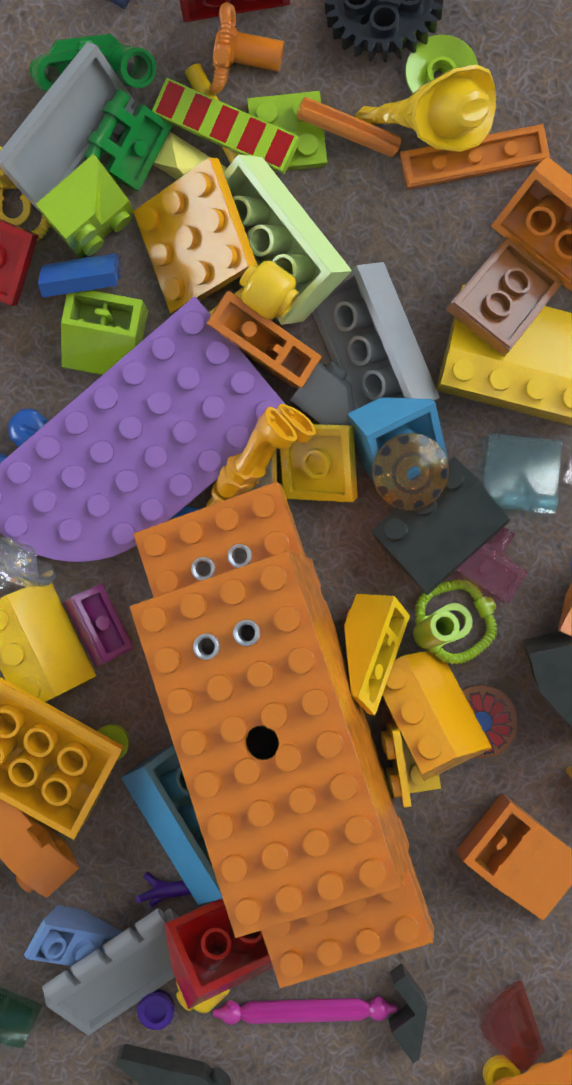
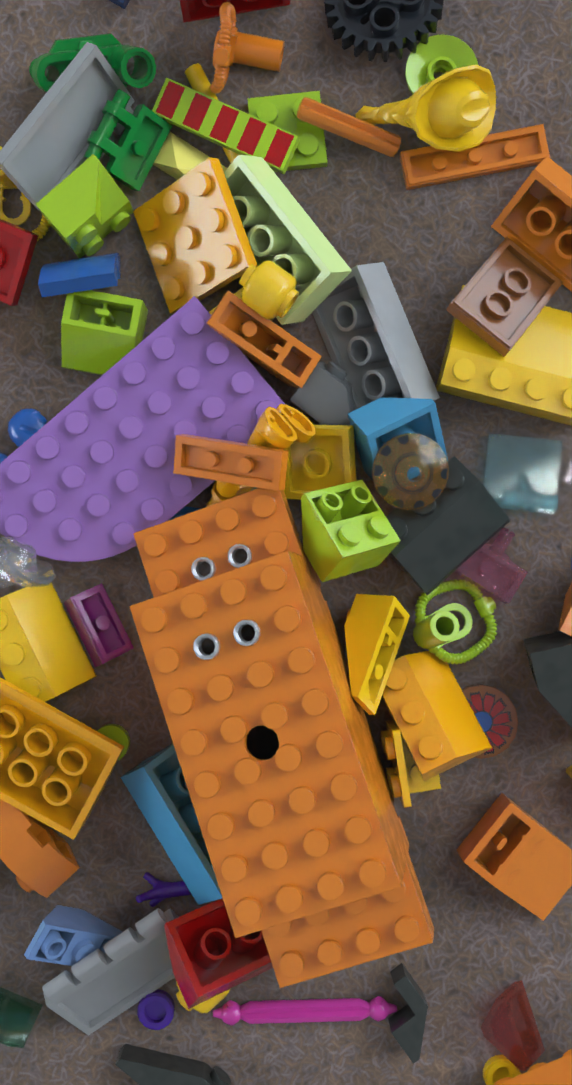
none -> orange plate [173,434,288,491]
none -> lime slope [301,480,401,582]

